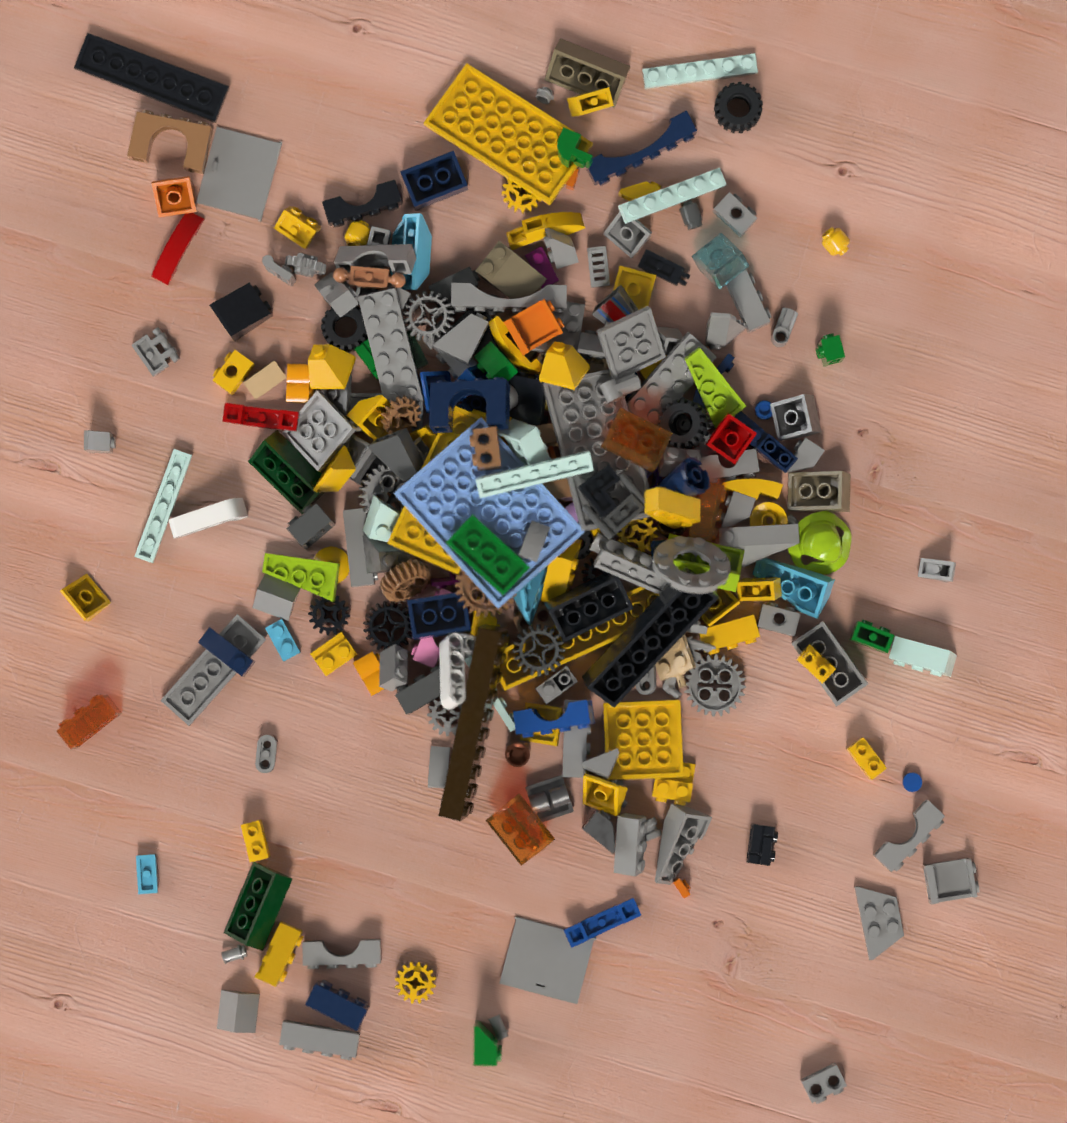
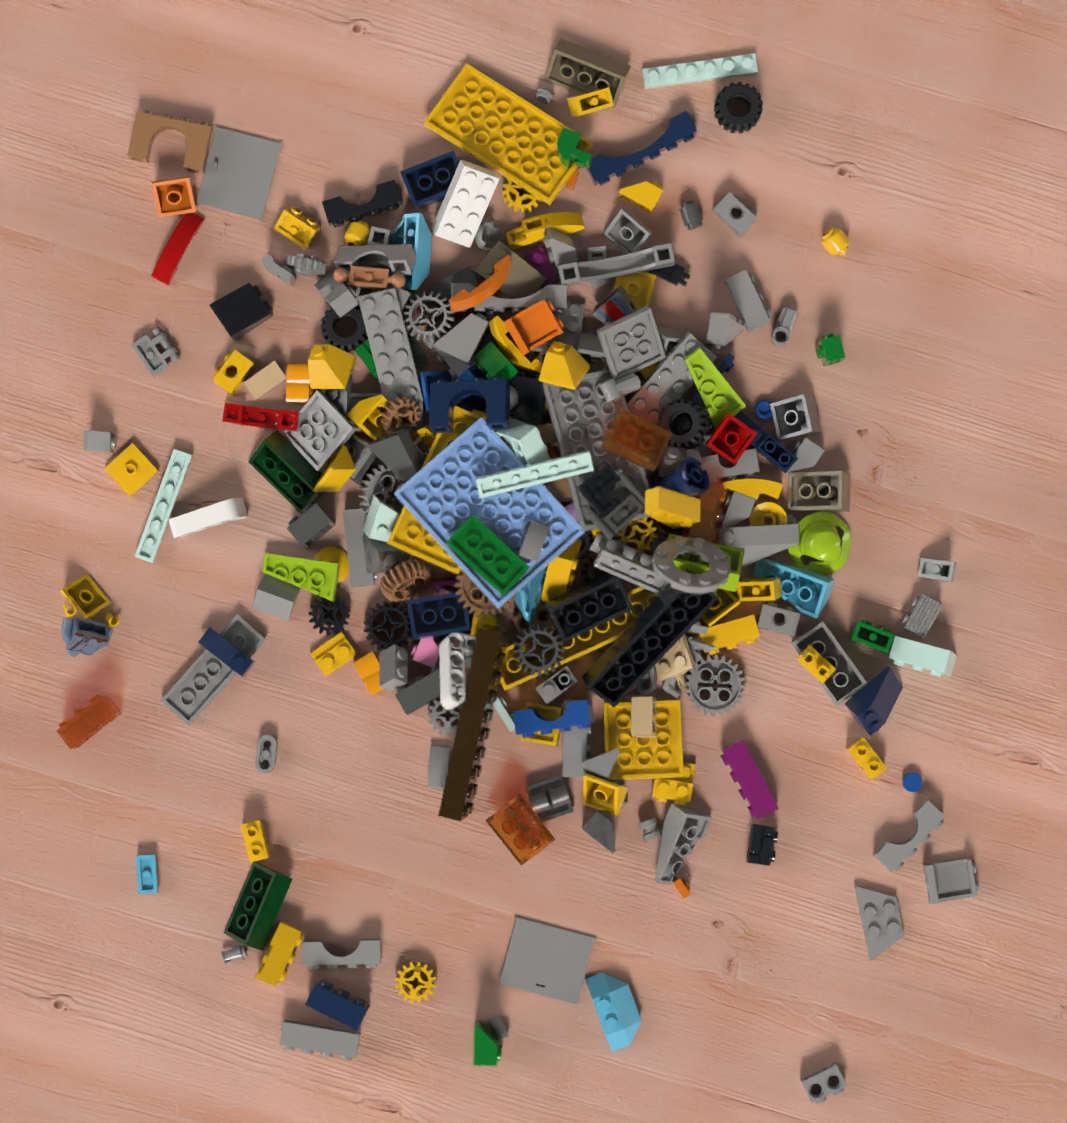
black plate [74,33,230,123] -> none
light grey slope [217,990,260,1033] -> none
medium azure plate [265,619,301,662] -> none
medium nougat brick [469,427,501,471] -> none
copper wheel [505,742,530,767] -> none
blue slope [563,898,642,948] -> none
light grey brick [614,813,648,876] -> none
light aqua plate [618,167,727,224] -> none
clear light blue brick [692,233,749,290] -> none
none -> sand blue torso [61,603,120,657]
none -> yellow plate [104,443,159,497]
none -> white brick [432,159,500,248]
none -> orange slope [449,255,512,312]
none -> light grey hair [474,221,502,251]
none -> light grey arch [558,243,675,287]
none -> medium azure wedge [585,972,642,1052]
none -> tan hinge [631,696,657,738]
none -> magenta brick [720,740,779,819]
none -> dark blue slope [844,666,903,736]
none -> light grey brick [902,594,943,639]

